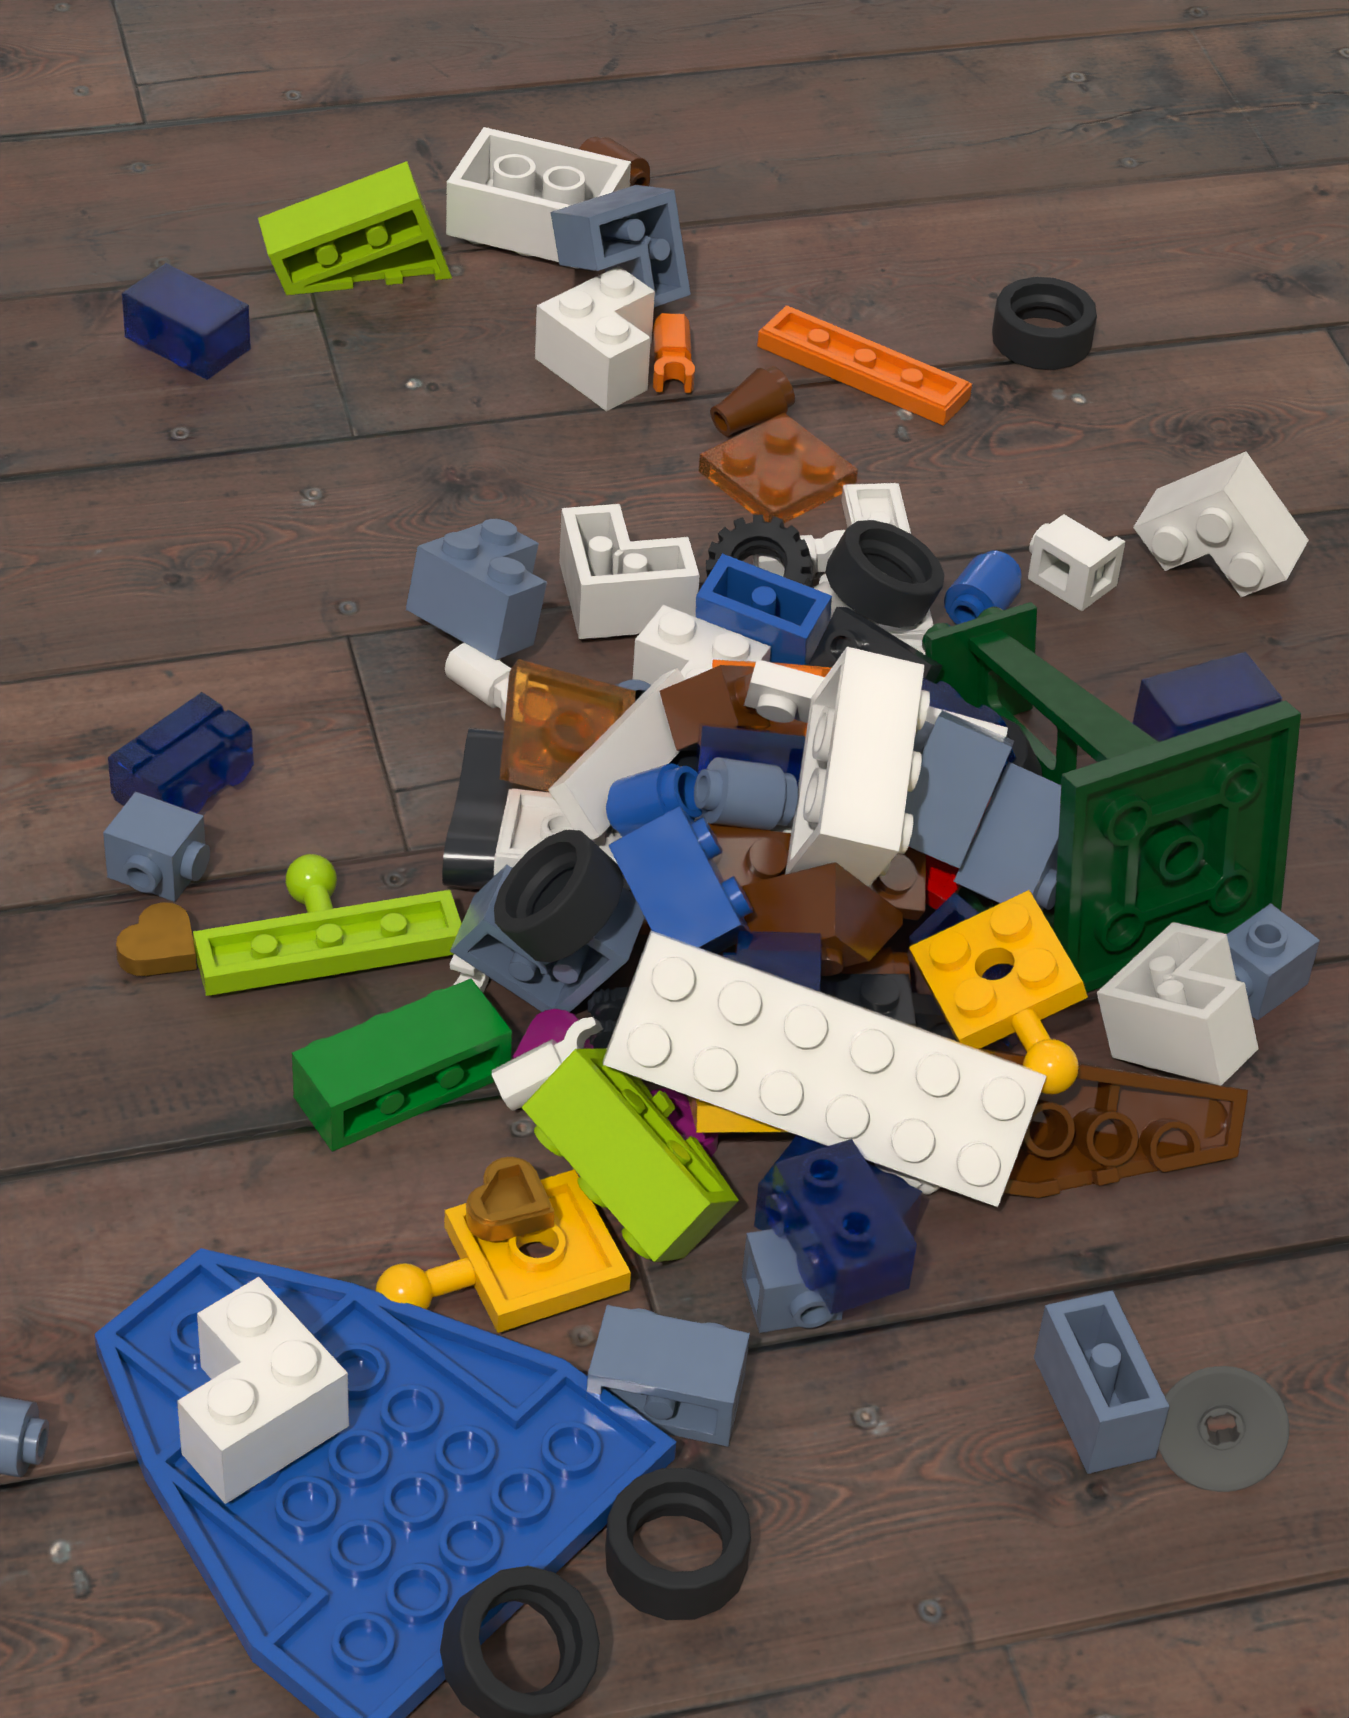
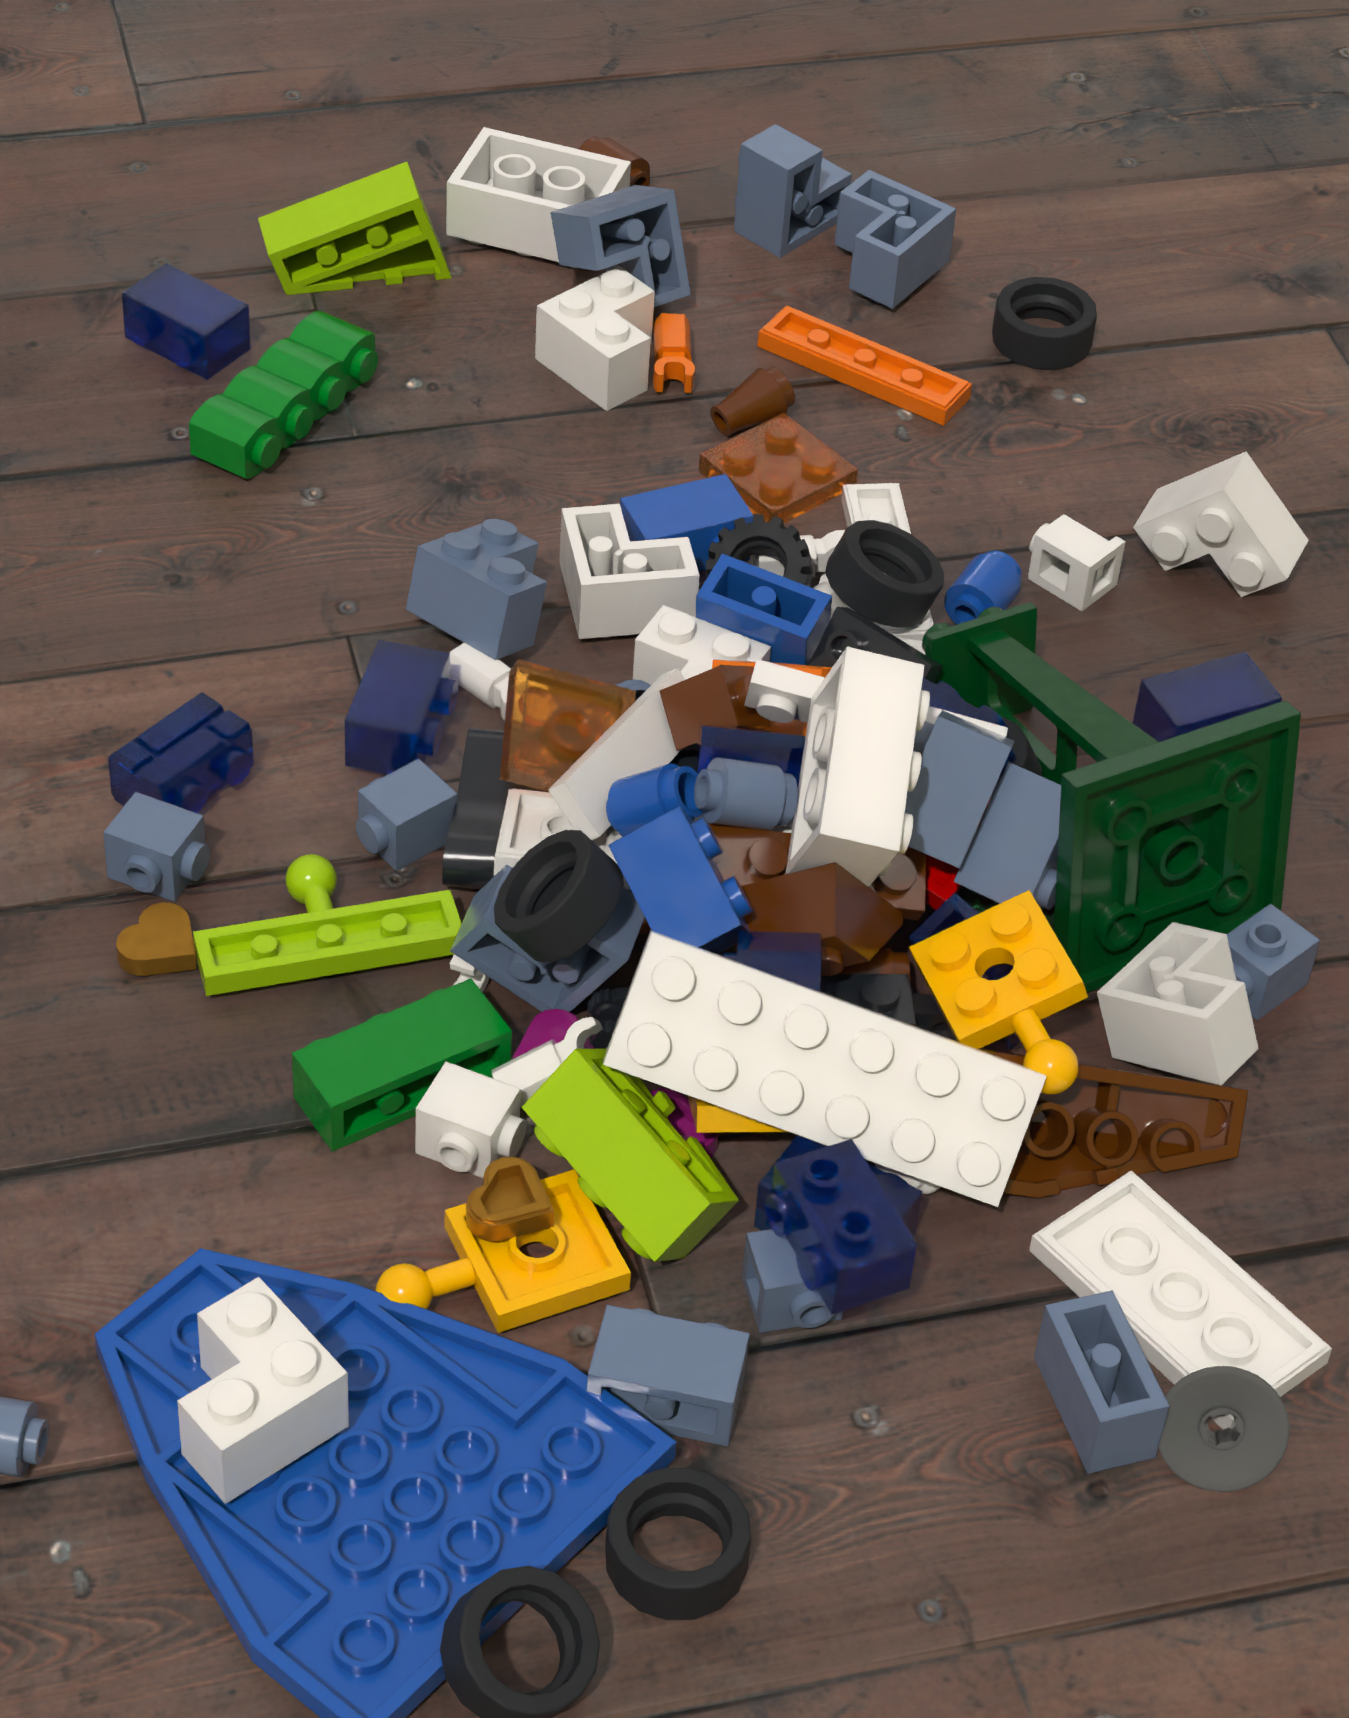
none -> green brick [189,311,378,479]
none -> clear blue brick [344,640,458,774]
none -> sand blue brick [355,759,458,871]
none -> white brick [415,1062,527,1178]
none -> blue brick [620,474,753,572]
none -> sand blue brick [734,124,852,258]
none -> sand blue brick [834,170,957,309]
none -> white tile [1029,1171,1332,1429]

